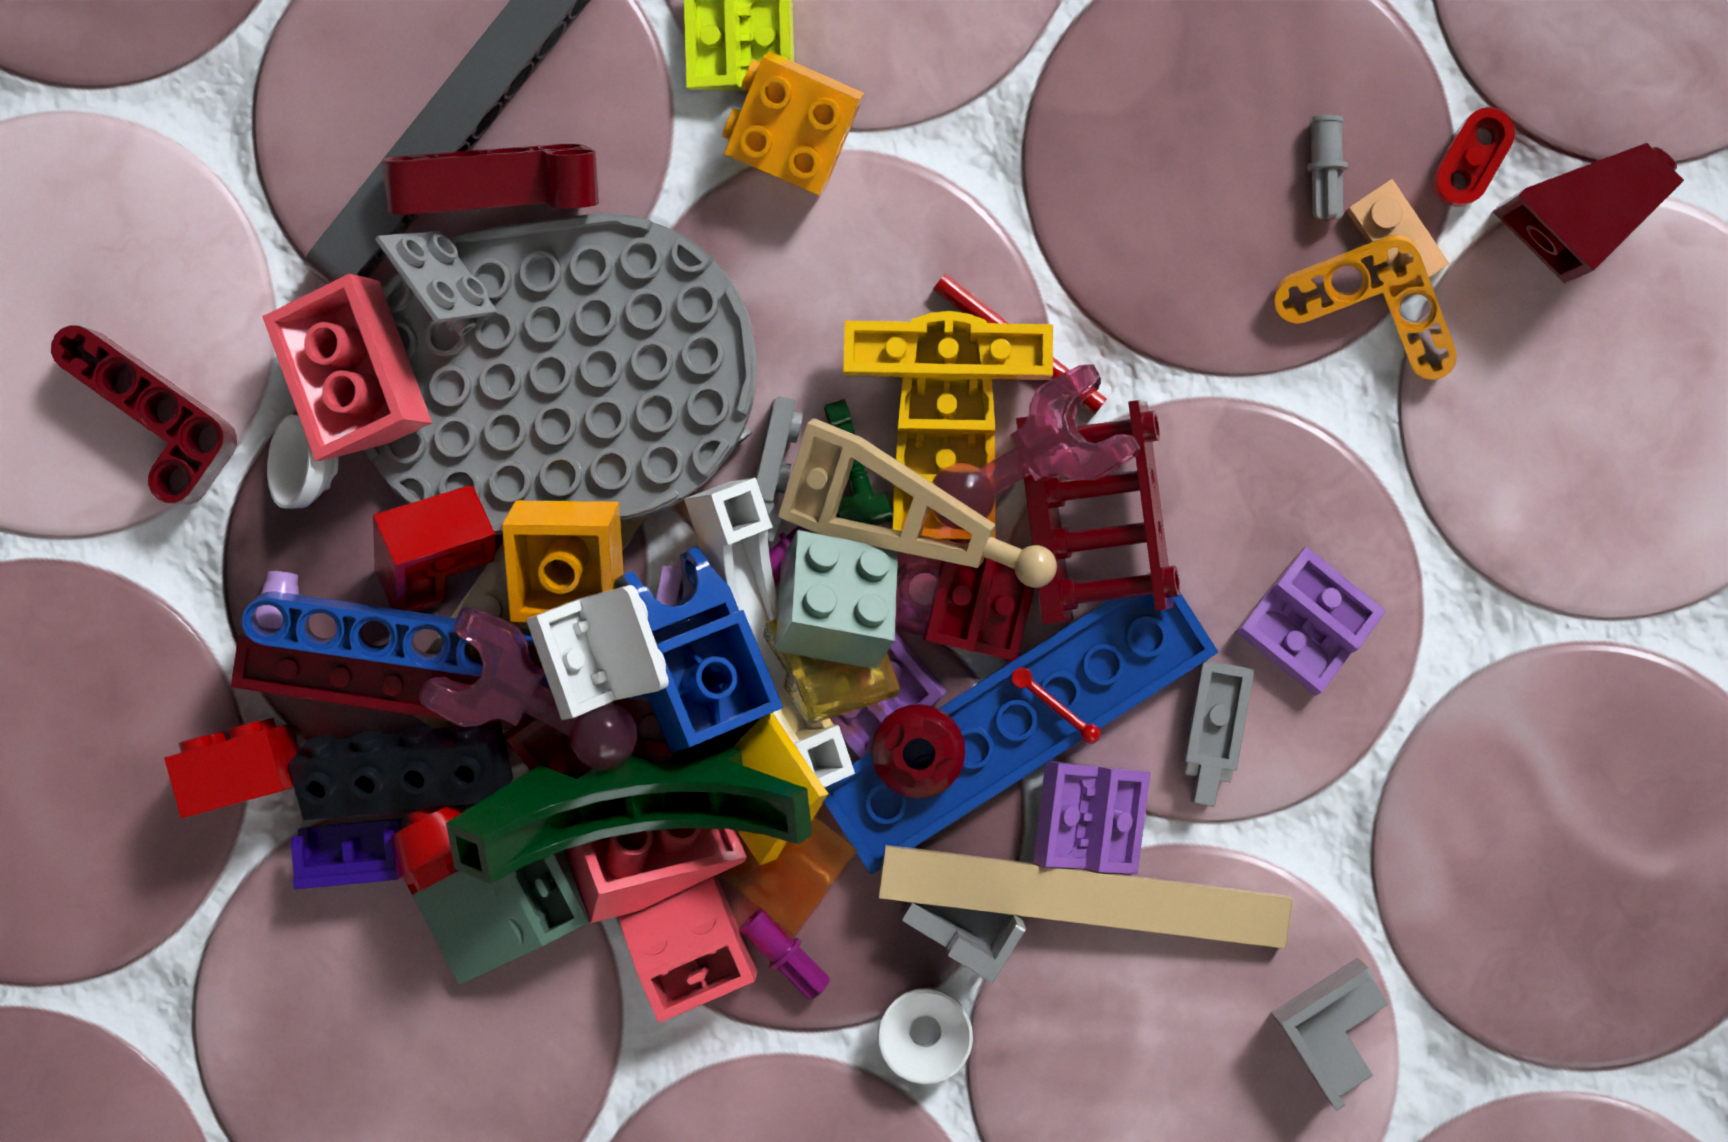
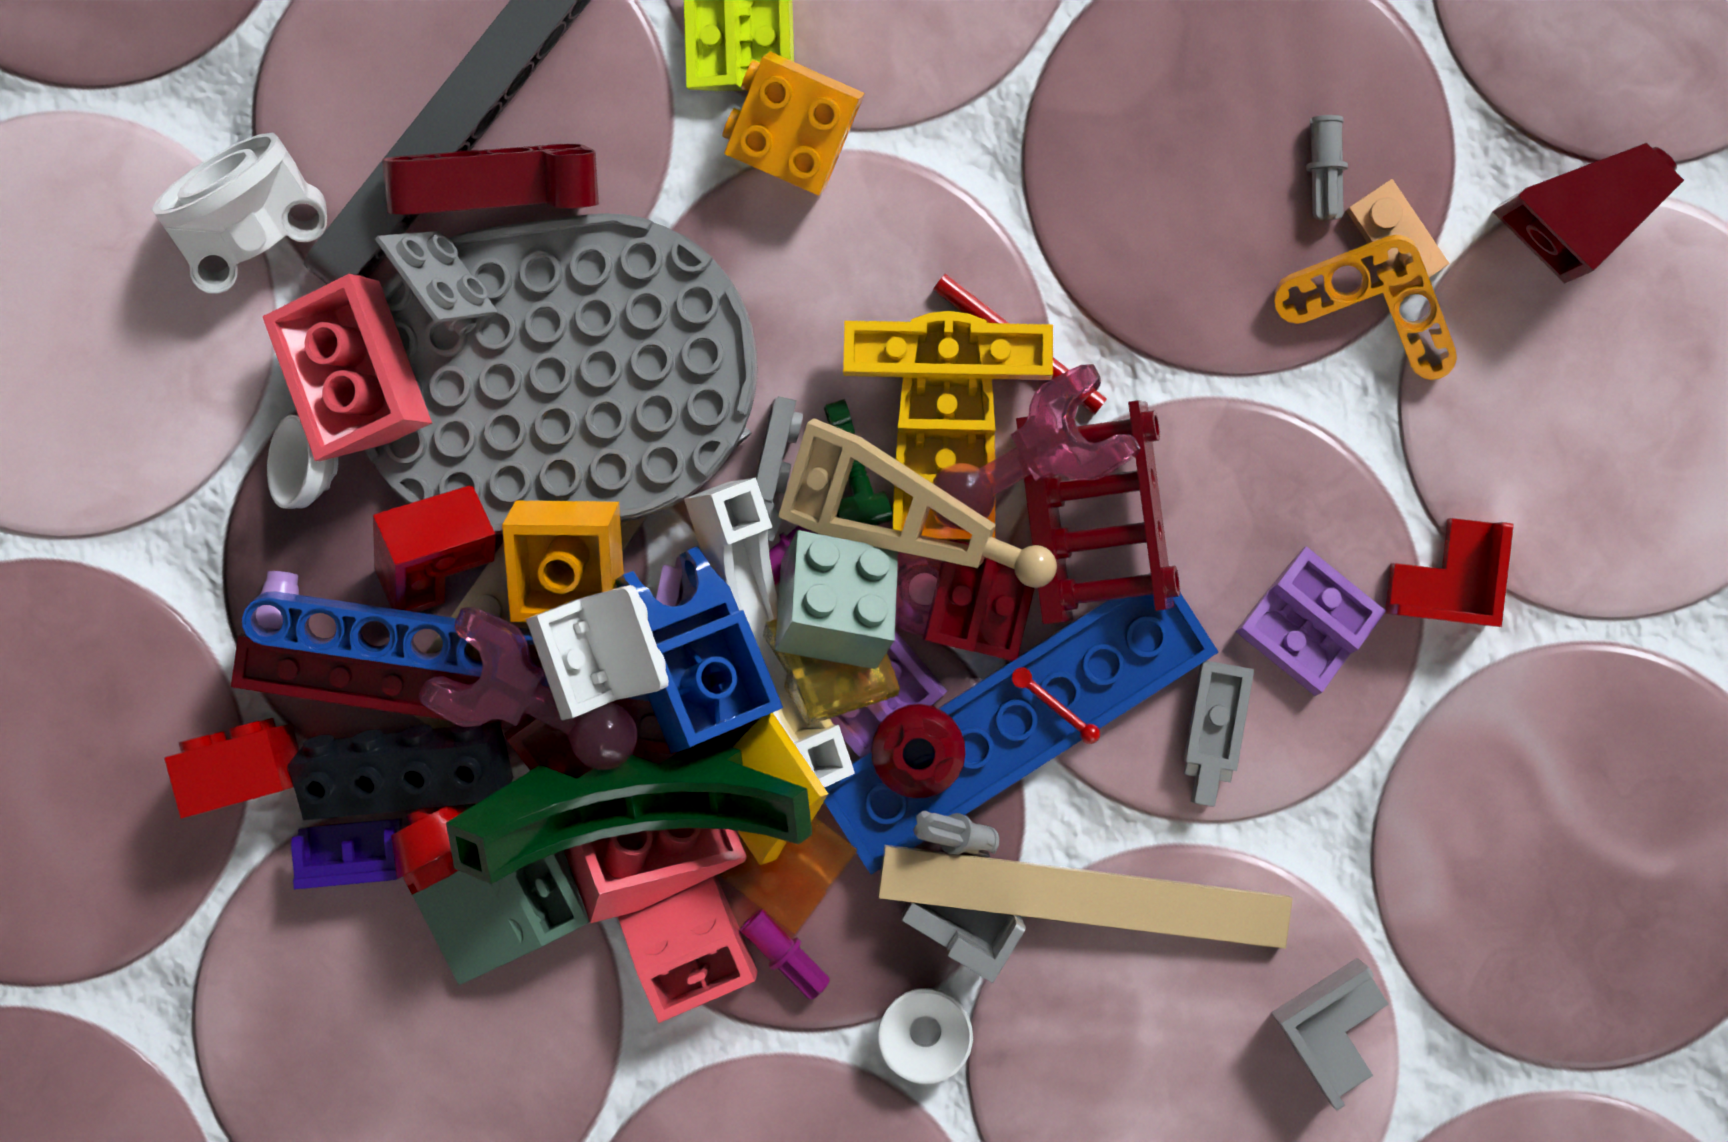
dark red beam [51,325,237,505] -> none
medium lavender slope [1033,761,1151,874] -> none
red plate [1433,107,1515,207] -> none
none -> white piece [151,132,327,294]
none -> light grey axle [913,811,999,858]
none -> red panel [1385,518,1514,627]

